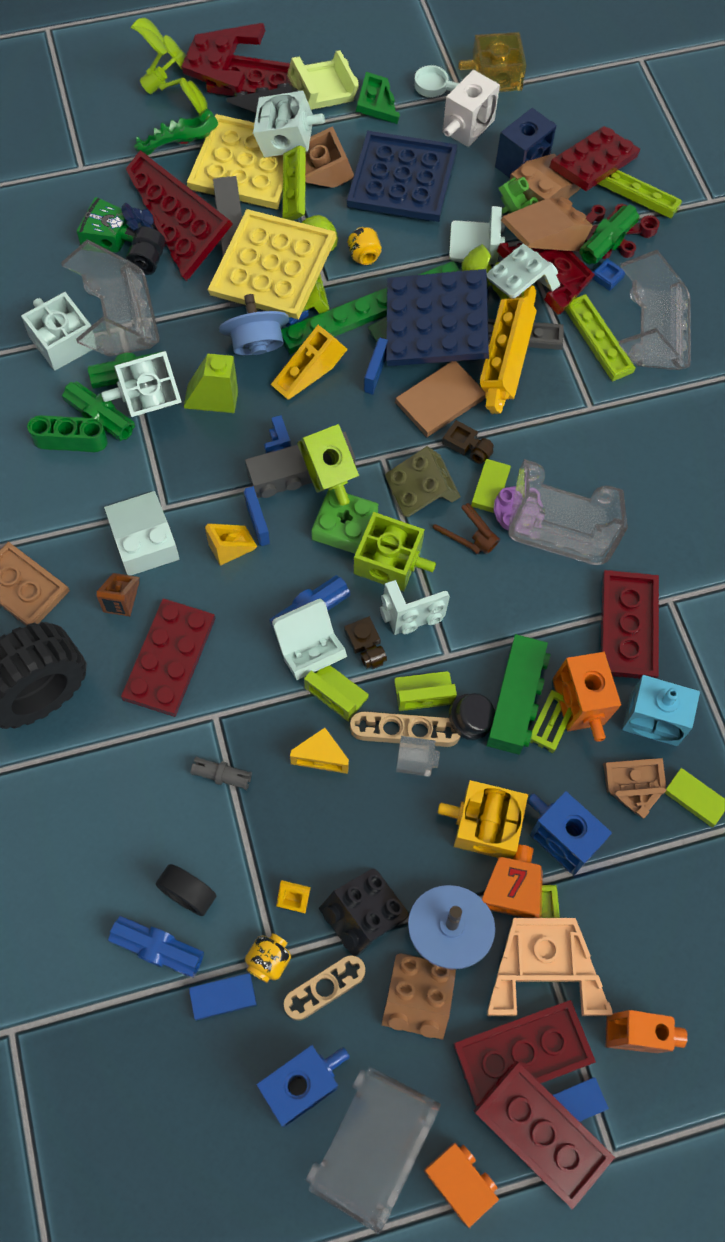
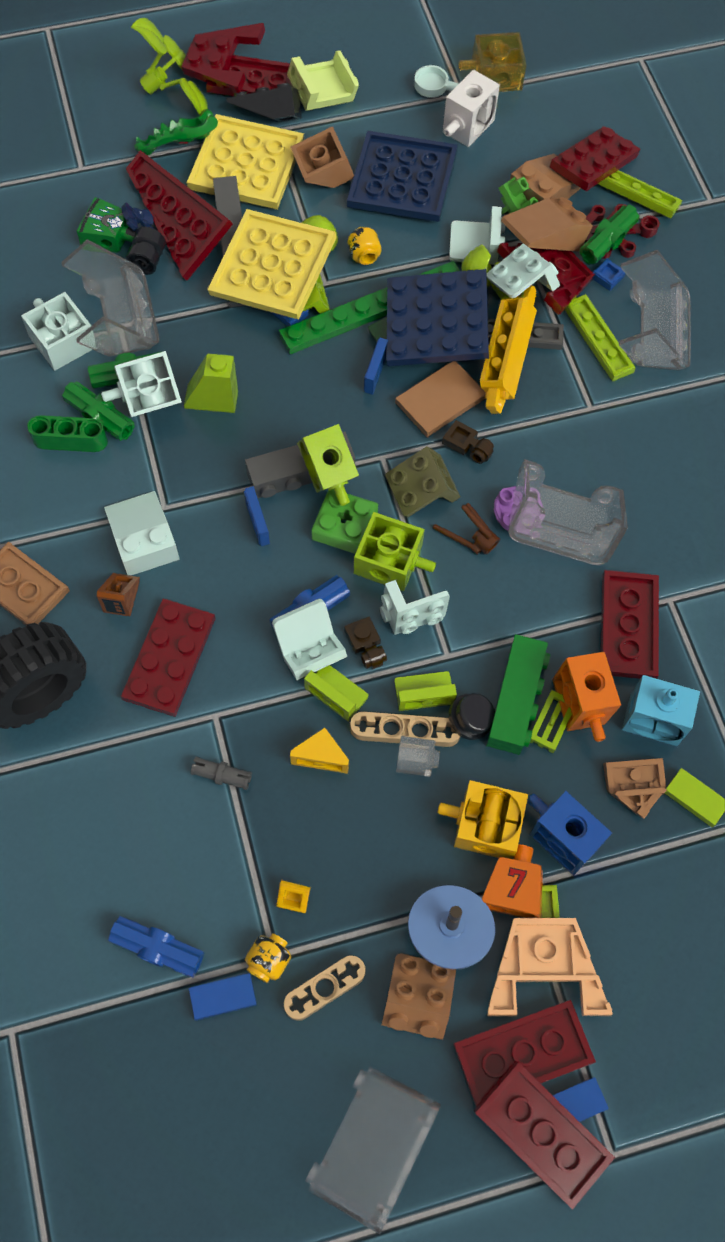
black tyre [155,864,217,916] -> none
yellow slope [205,524,257,566] -> none
medium blue piece [219,294,289,355] -> none
light aqua piece [253,91,325,157] -> none
blue piece [256,1045,350,1128] -> none
blue bracket [264,415,291,454] -> none
yellow slope [271,325,348,400] -> none
lime tile [283,145,306,221] -> none
black bracket [319,869,409,957] -> none
green wing [356,72,400,124] -> none
orange brick [423,1143,499,1228] -> none
lime tile [471,459,511,513] -> none
dark blue piece [495,108,557,178] -> none
orange torso [606,1010,687,1053] -> none

